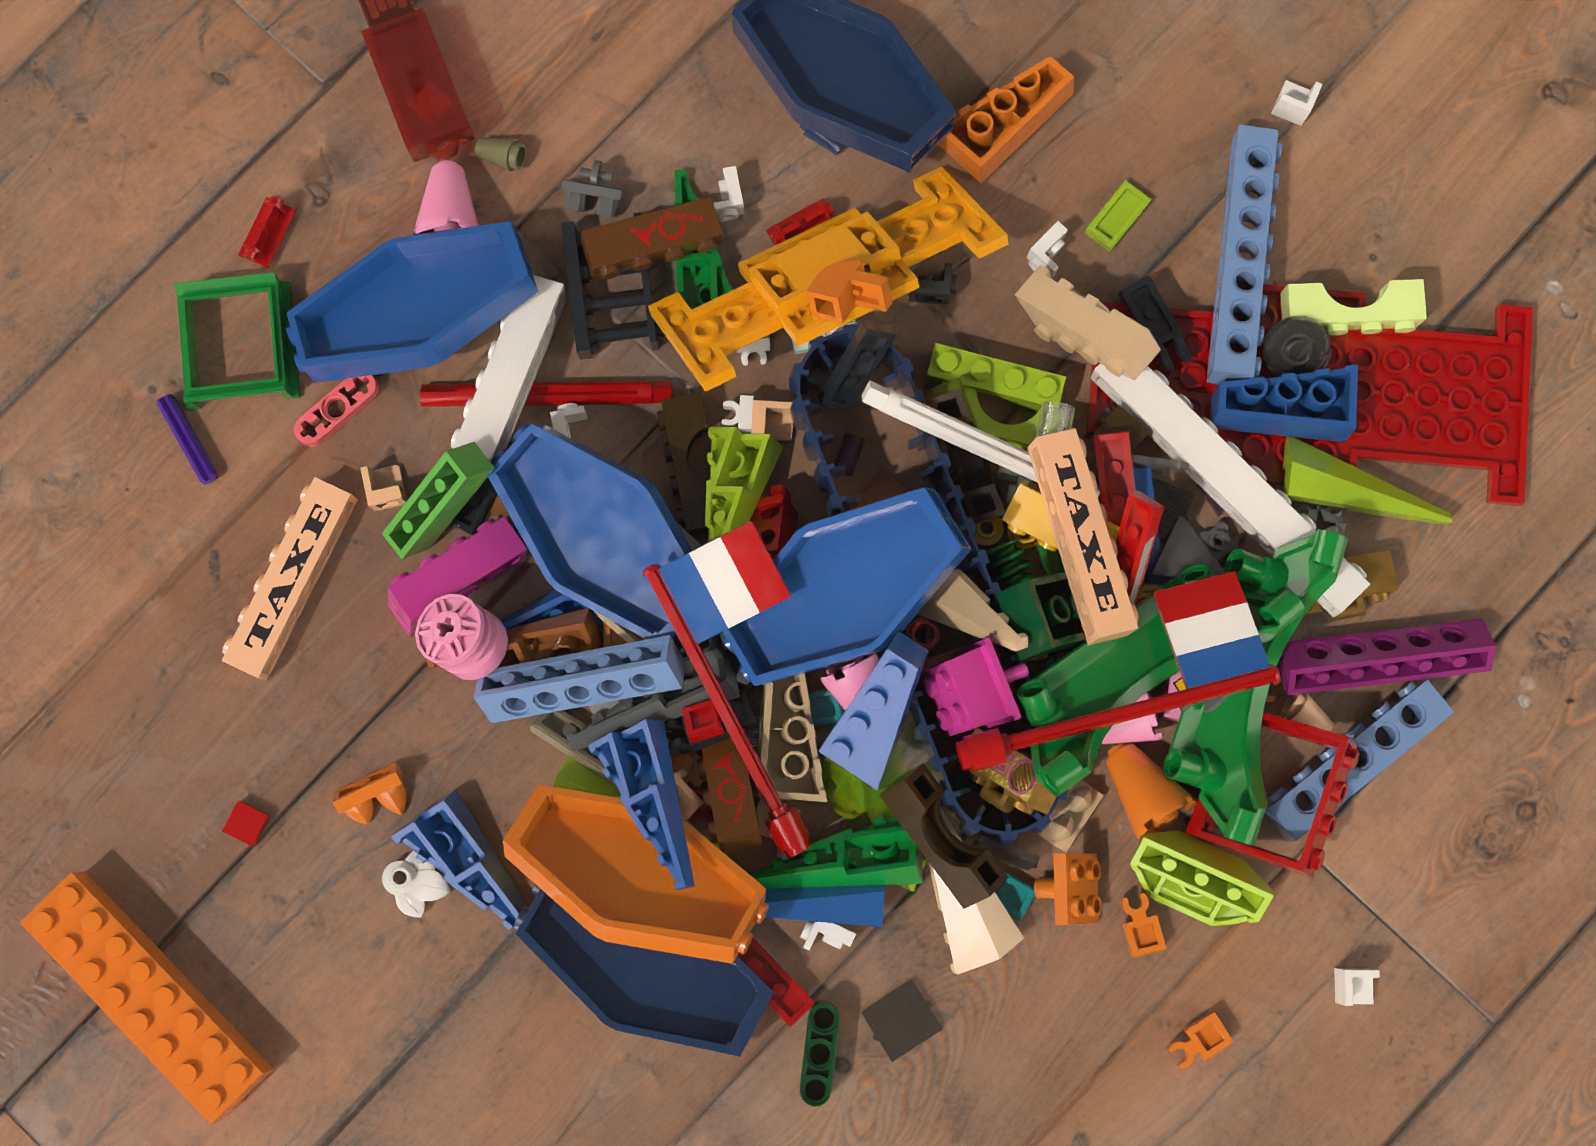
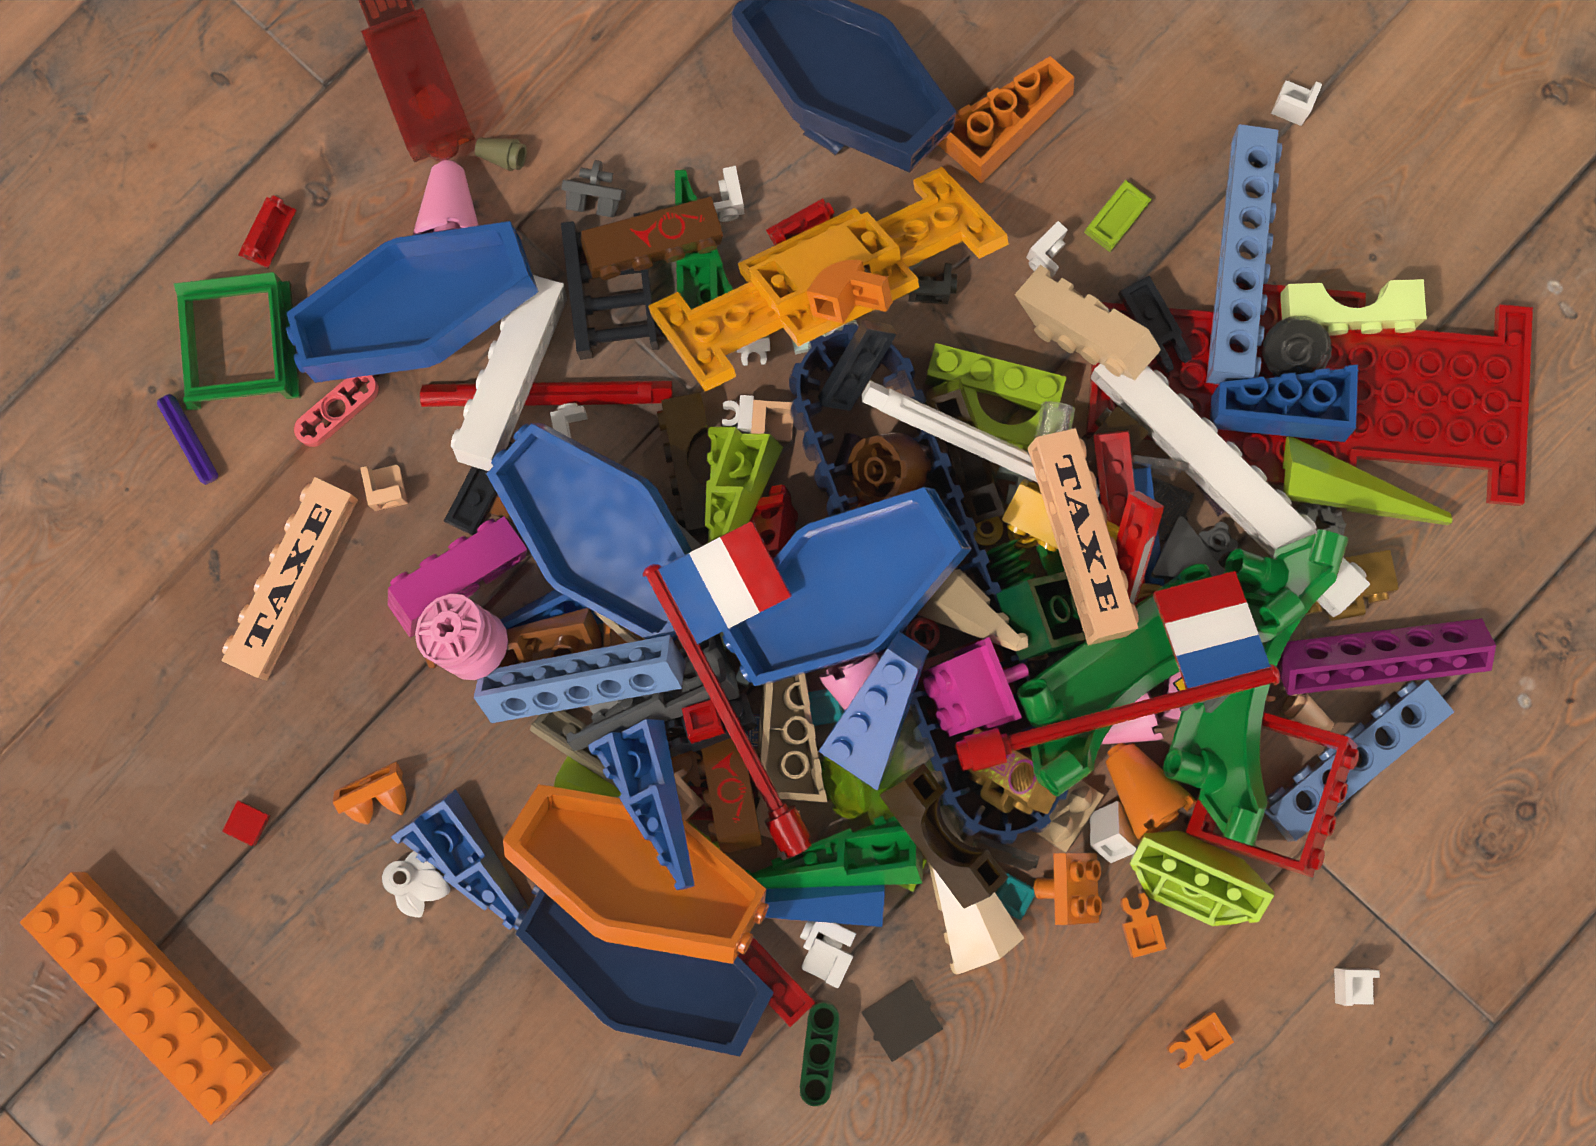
bright green brick [382,442,495,559] -> none
none -> white panel [802,937,853,988]
none -> reddish brown brick [848,433,931,504]
none -> white panel [1090,801,1139,863]

